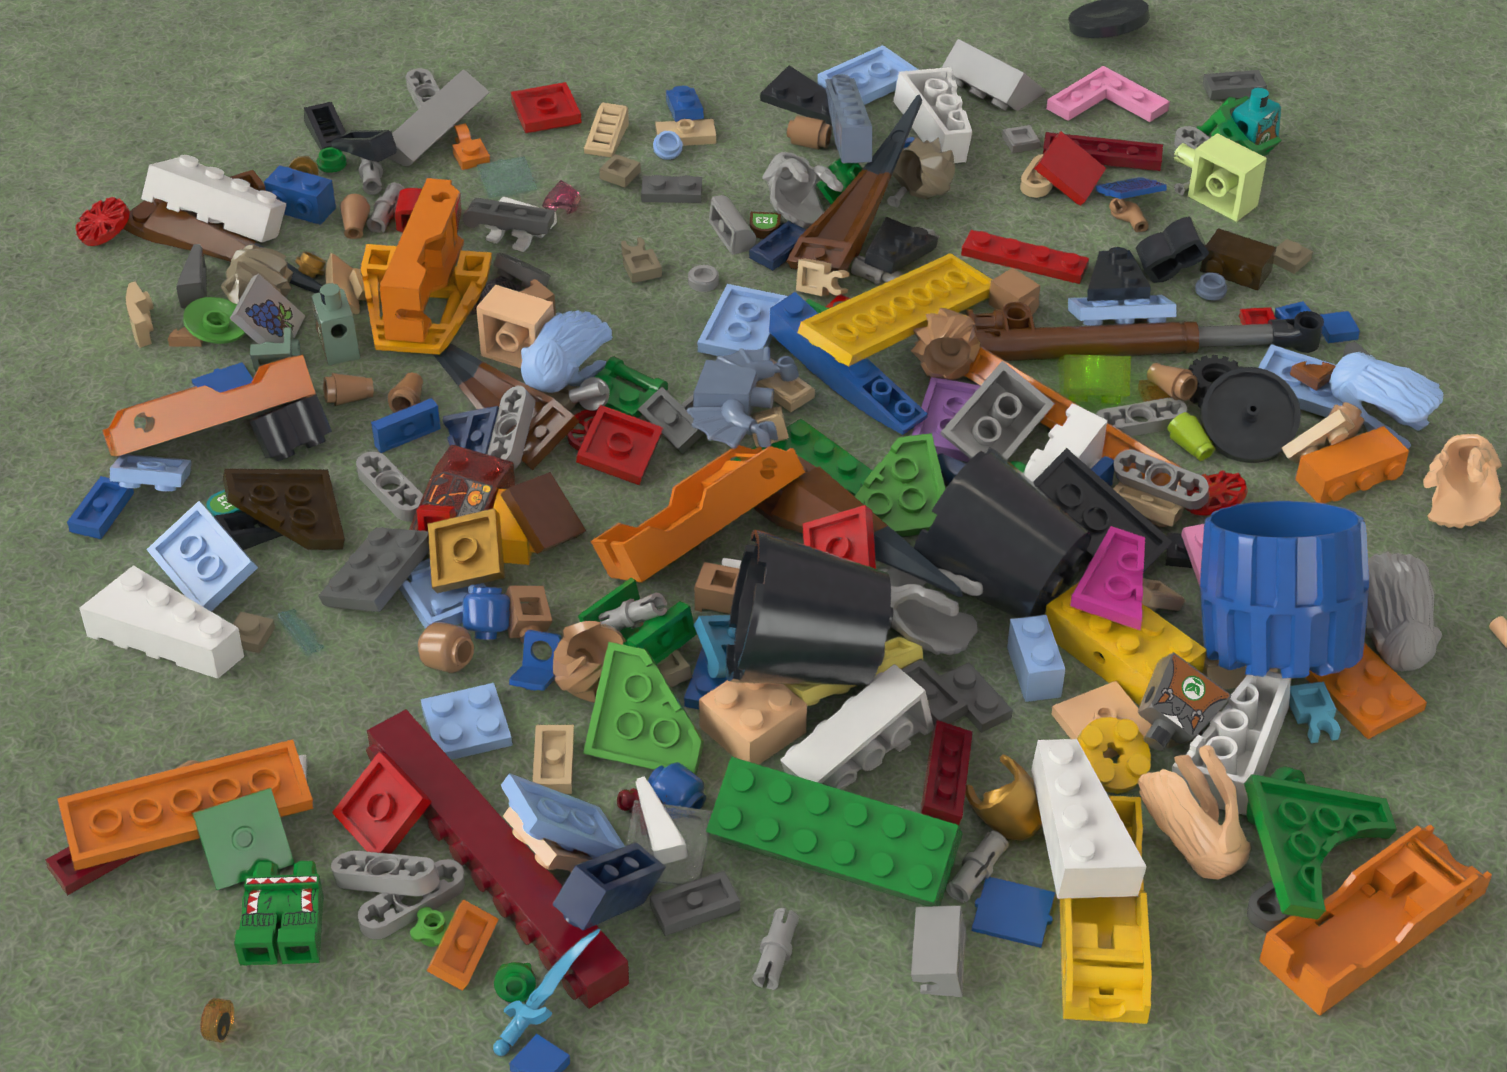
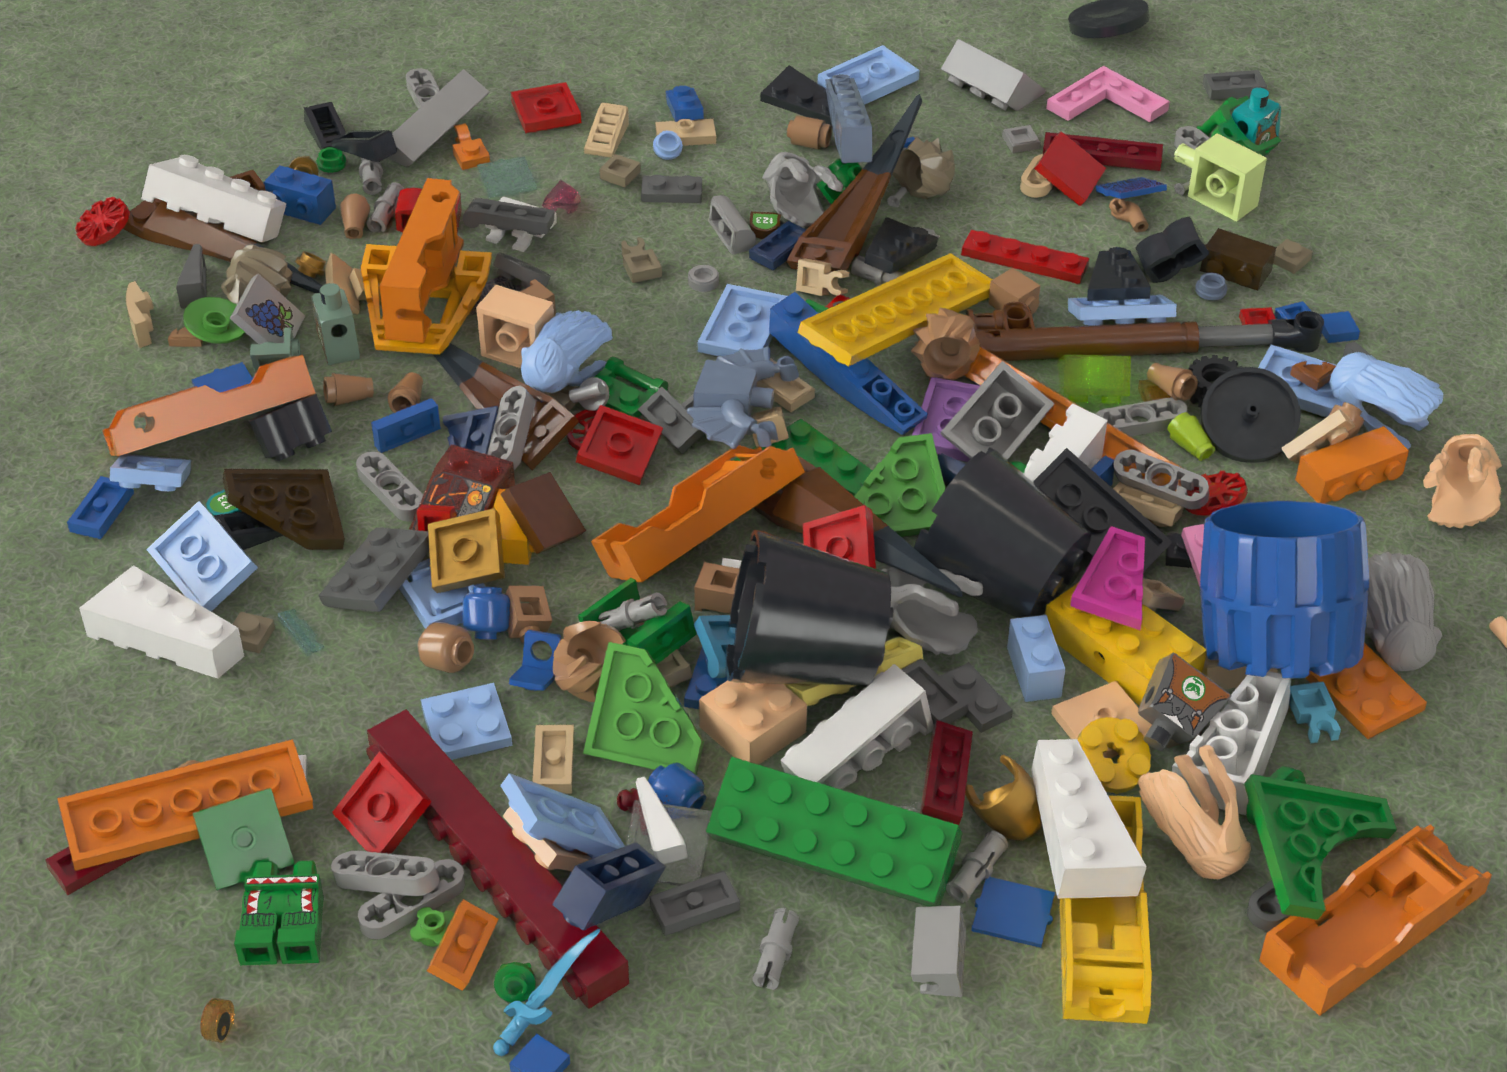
white wedge [893,67,972,163] -> none

